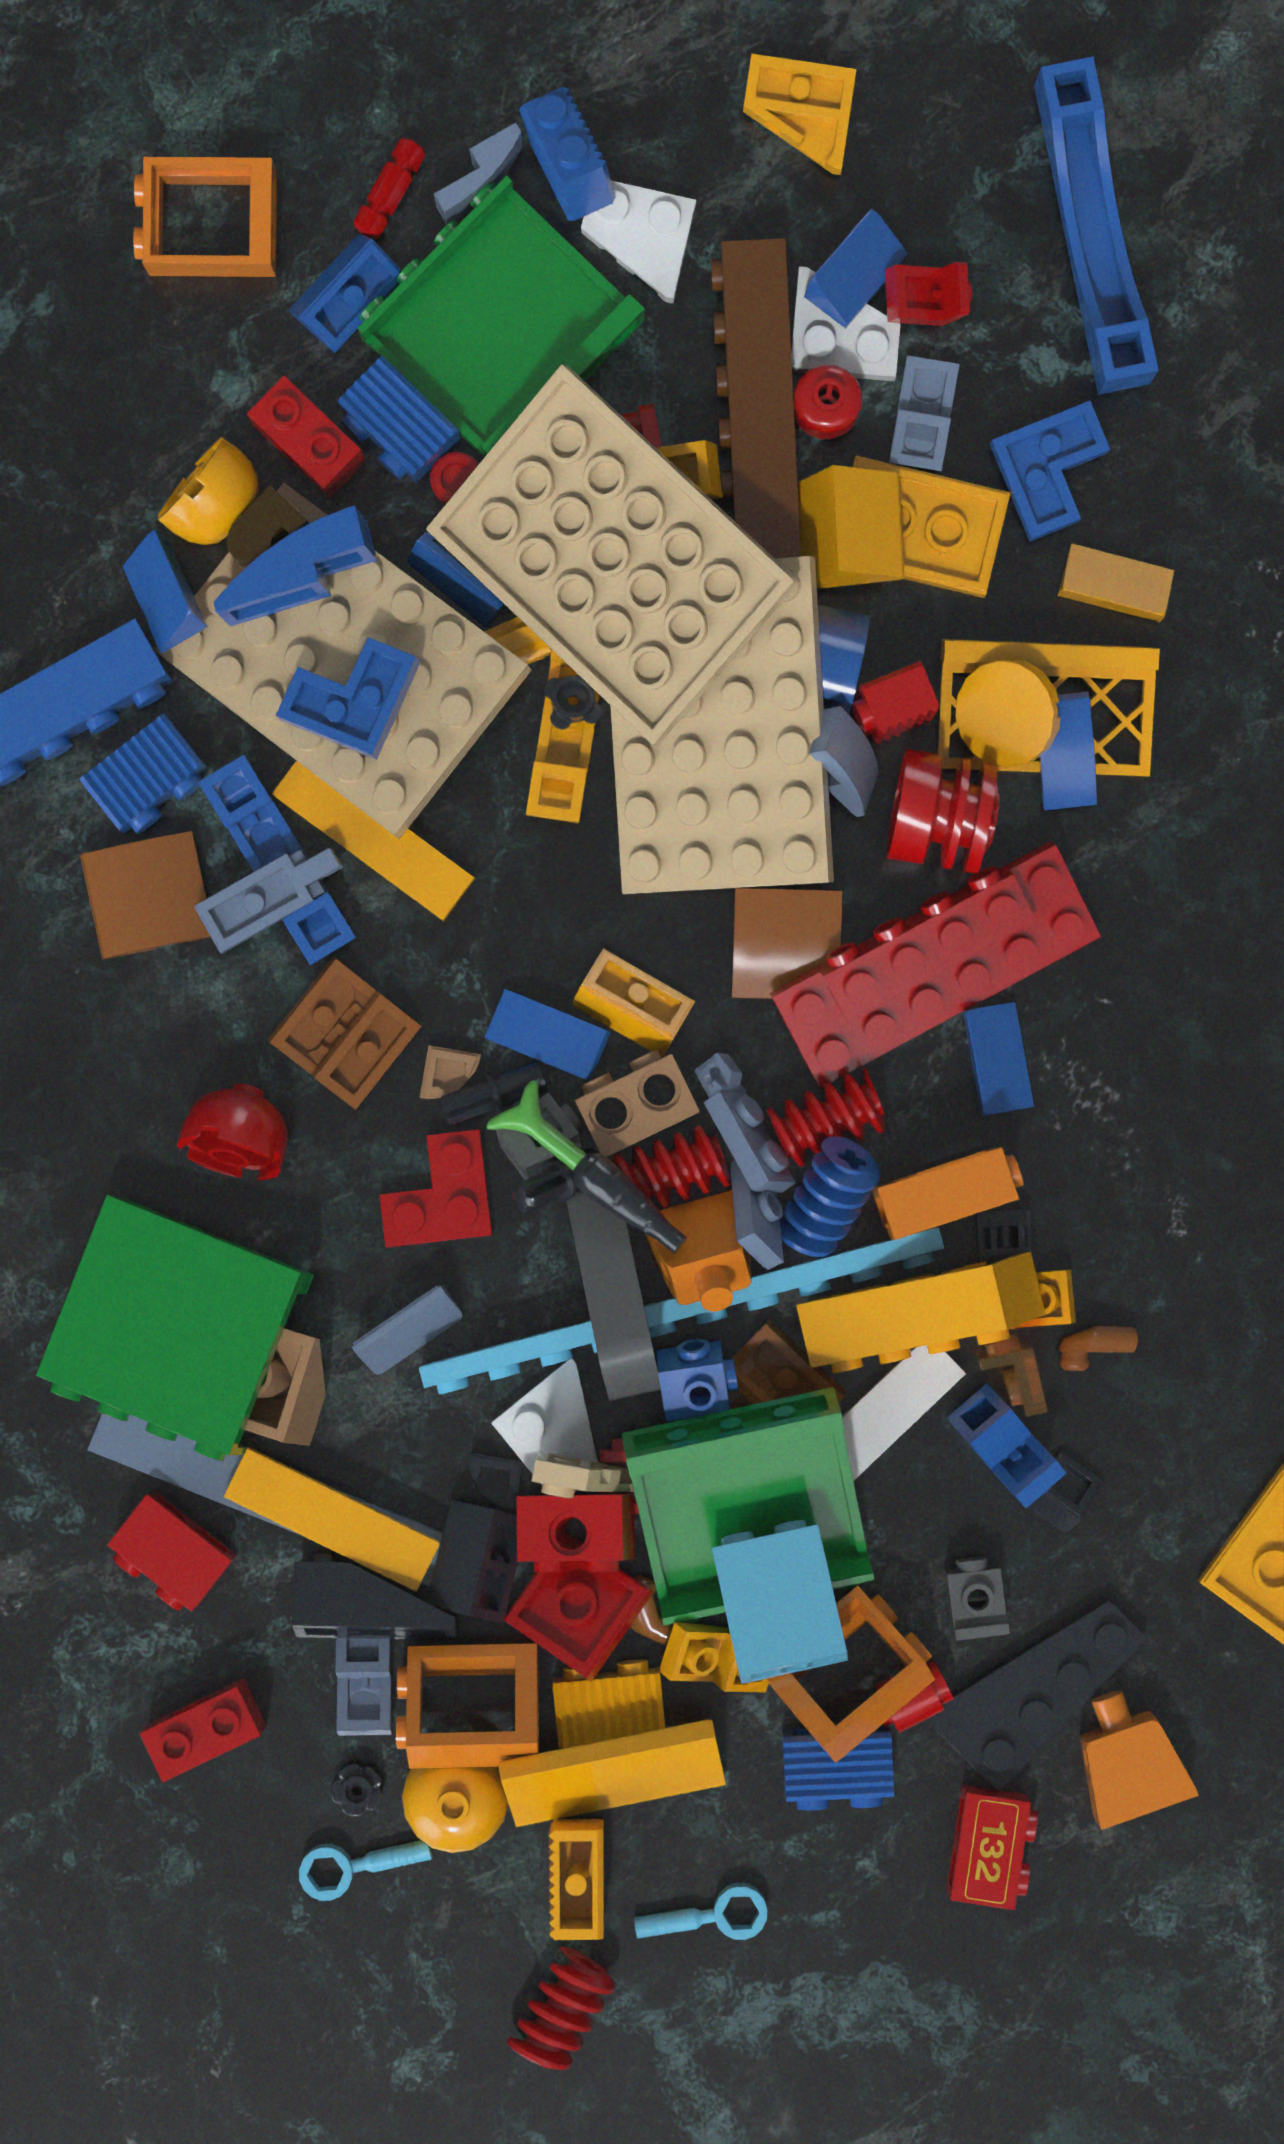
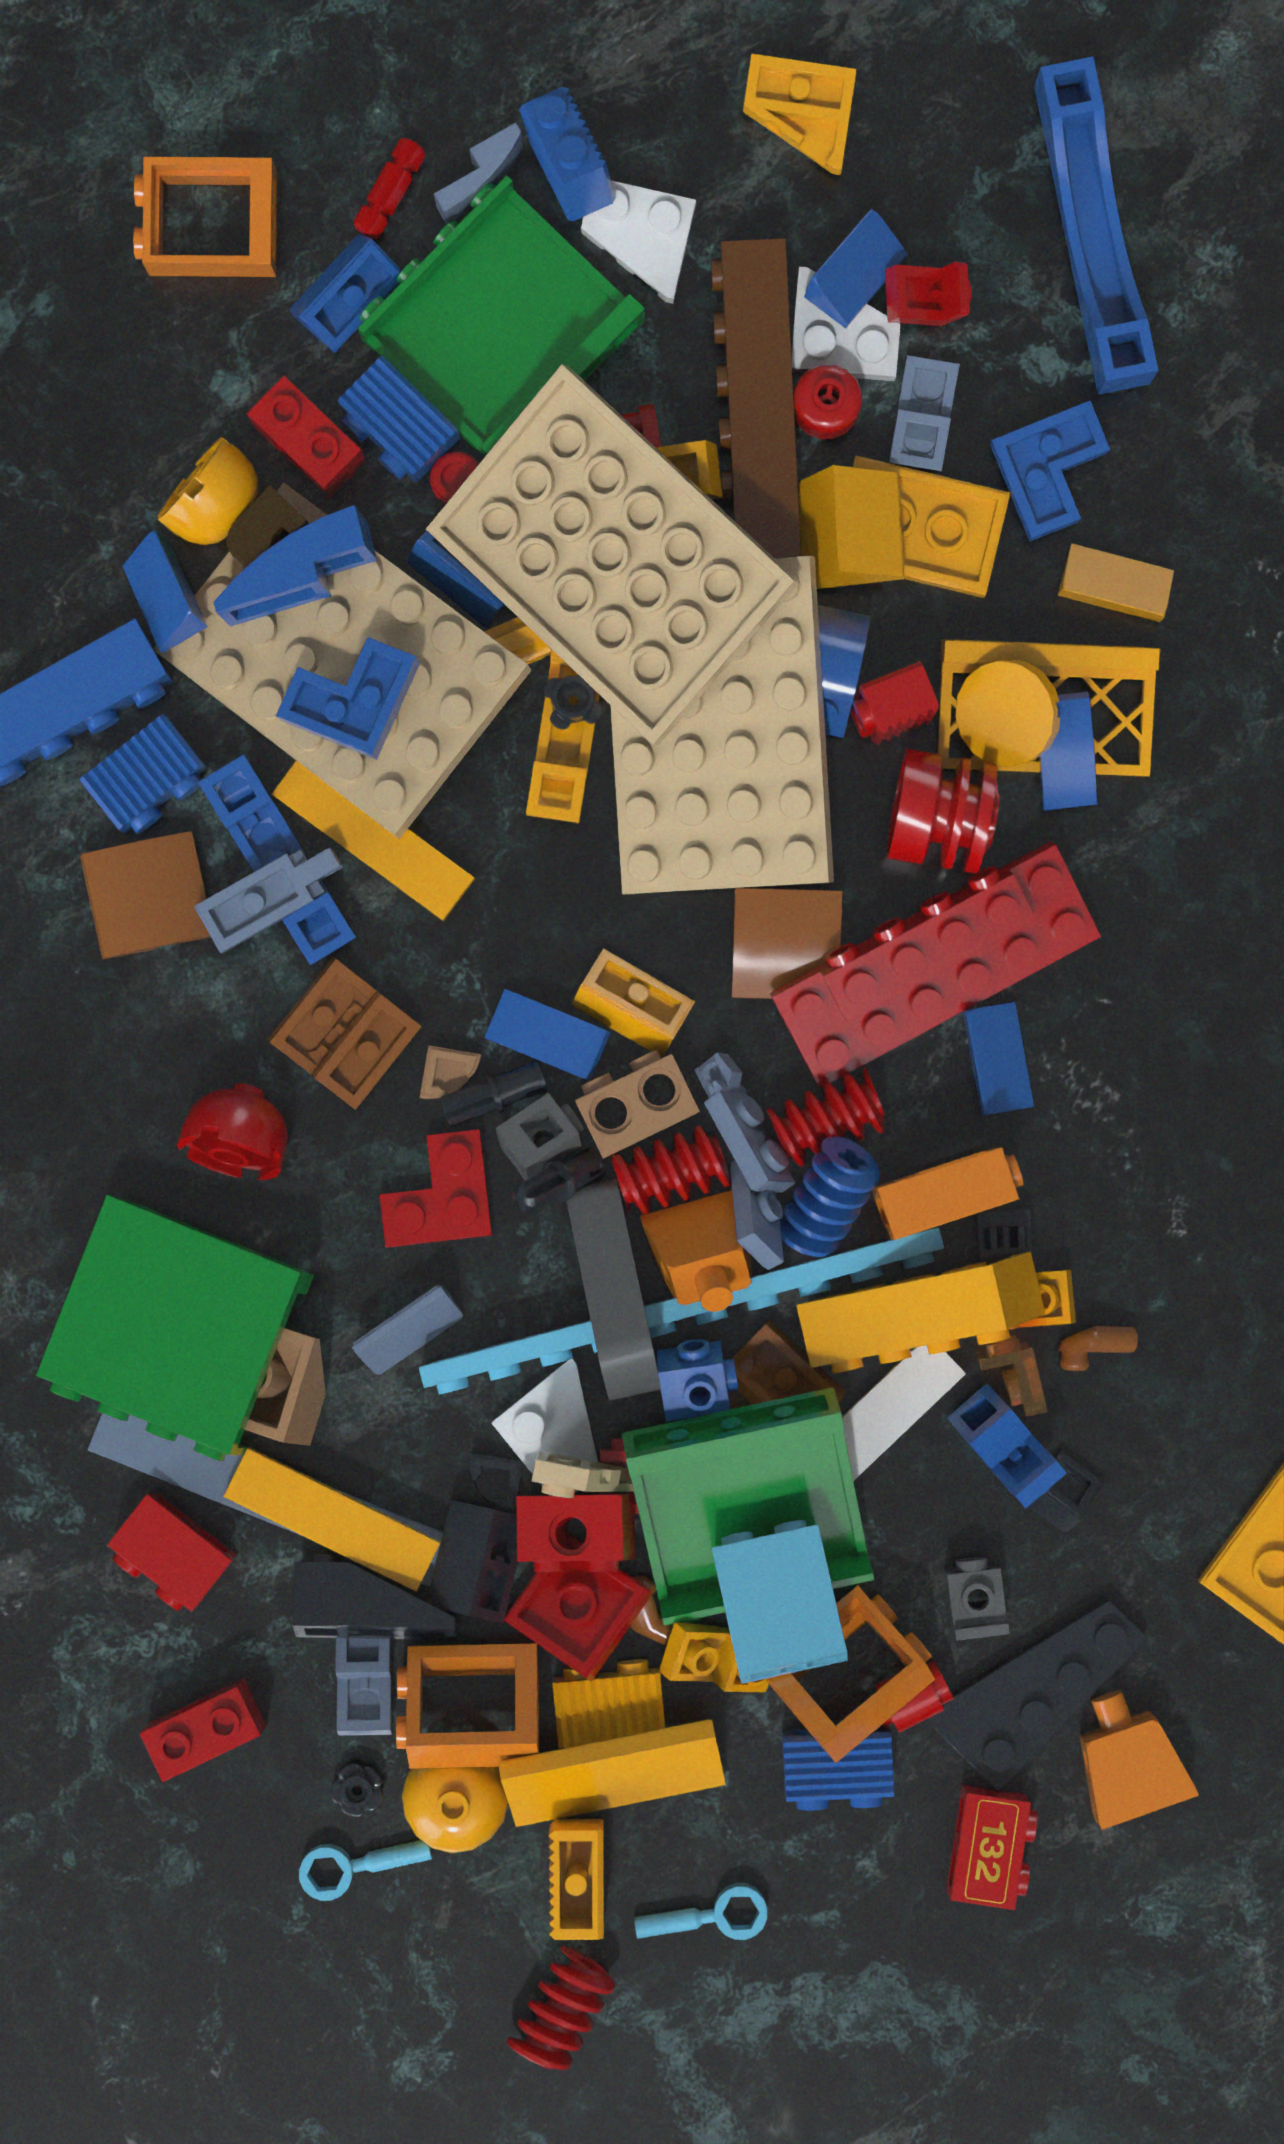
black piece [487,1080,687,1254] -> none
sand blue slope [809,706,879,817] -> none

